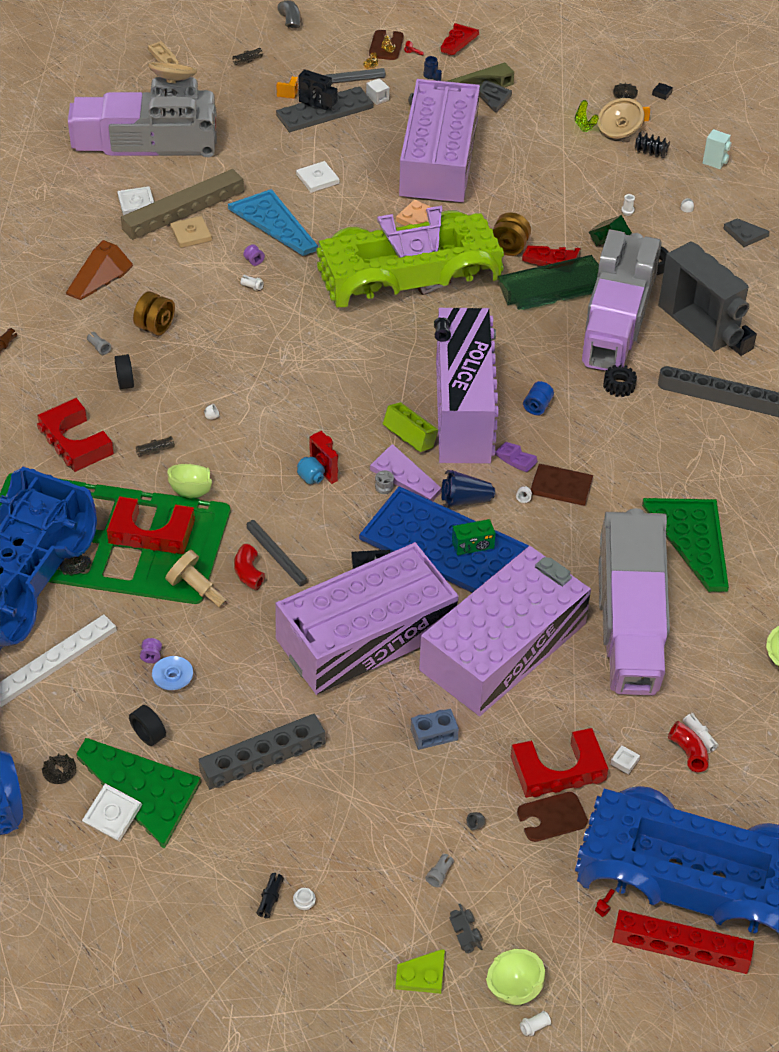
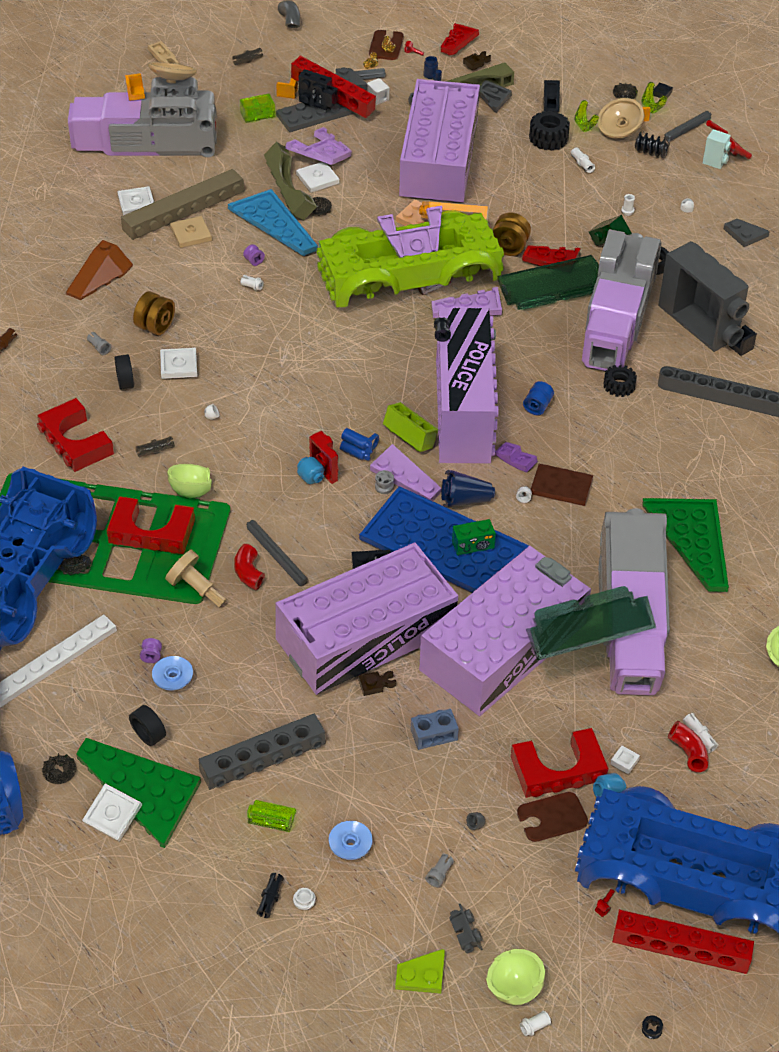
none -> light orange panel [125,73,145,101]
none -> white plate [160,348,197,379]
none -> clear neon green brick [240,94,275,123]
none -> clear neon green panel [247,800,296,832]
none -> olive arch [264,141,317,220]
none -> lavender wing [285,127,352,165]
none -> red brick [291,55,376,118]
none -> clear smoke gear [311,197,332,216]
none -> light blue dish [329,821,372,860]
none -> dark grey wing [336,67,367,90]
none -> blue piece [340,428,379,461]
none -> dark brown plate [358,671,396,696]
none -> light orange panel [419,201,488,219]
none -> lavender wing [431,287,502,318]
none -> dark brown plate [463,51,491,70]
none -> clear green slope [526,586,656,661]
none -> black tyre [529,111,570,150]
none -> black slope [543,80,560,112]
none -> white pin [571,147,595,173]
none -> dark azure head [593,773,626,797]
none -> clear neon green helmet [641,82,667,113]
none -> black bush [642,1015,663,1039]
none -> dark grey axle [664,111,712,142]
none -> red plate [706,120,752,159]

